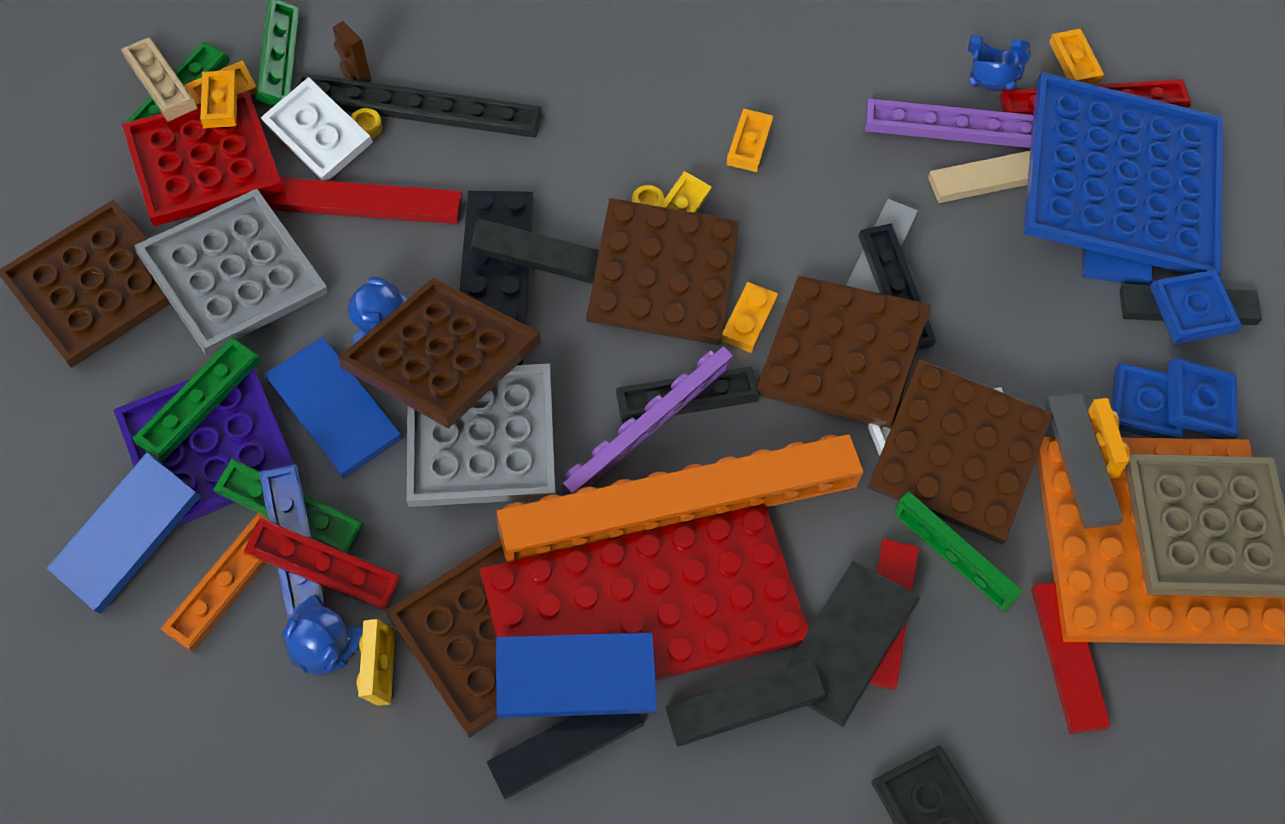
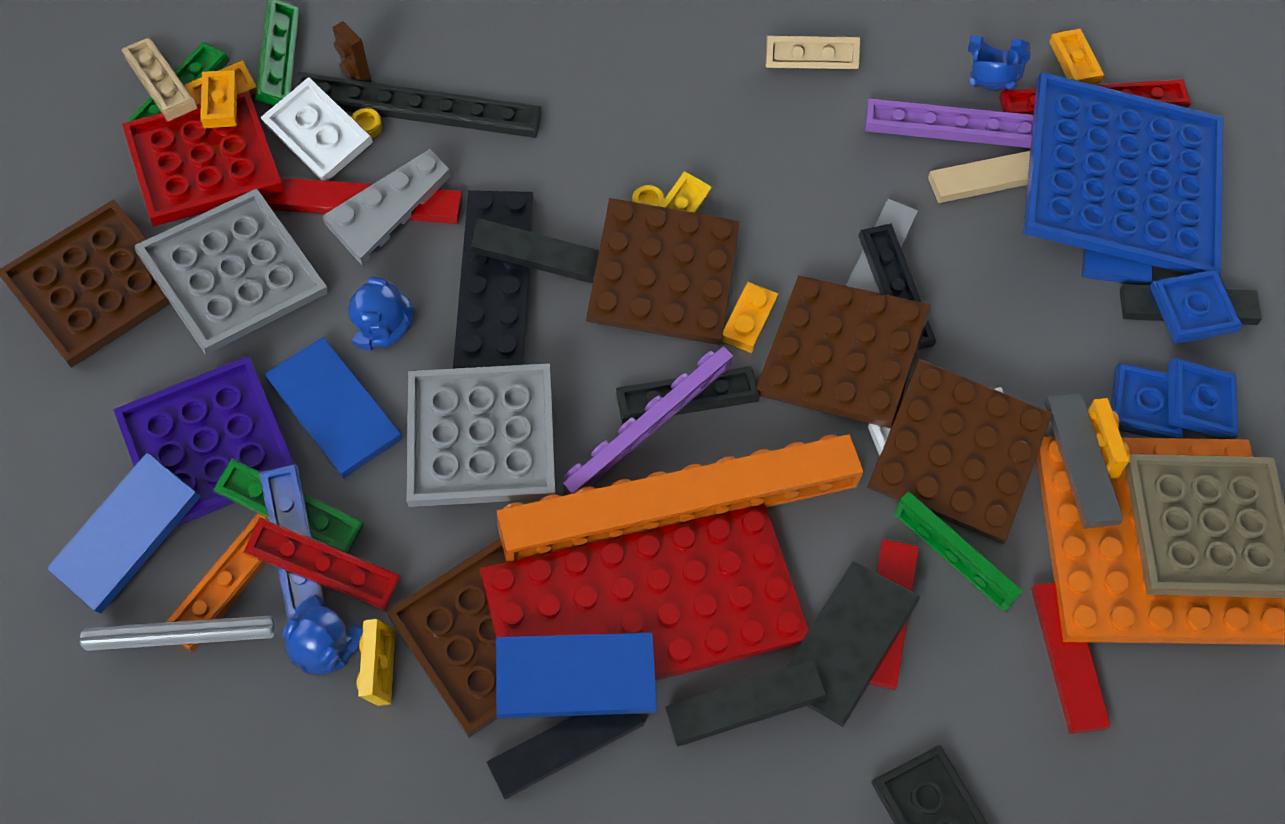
green tile [132,337,261,463] -> none
reddish brown plate [338,278,541,429] -> none
light orange plate [726,108,774,172] -> none
none -> light grey axle [80,615,276,651]
none -> light grey wing [322,149,451,266]
none -> tan plate [765,35,860,69]

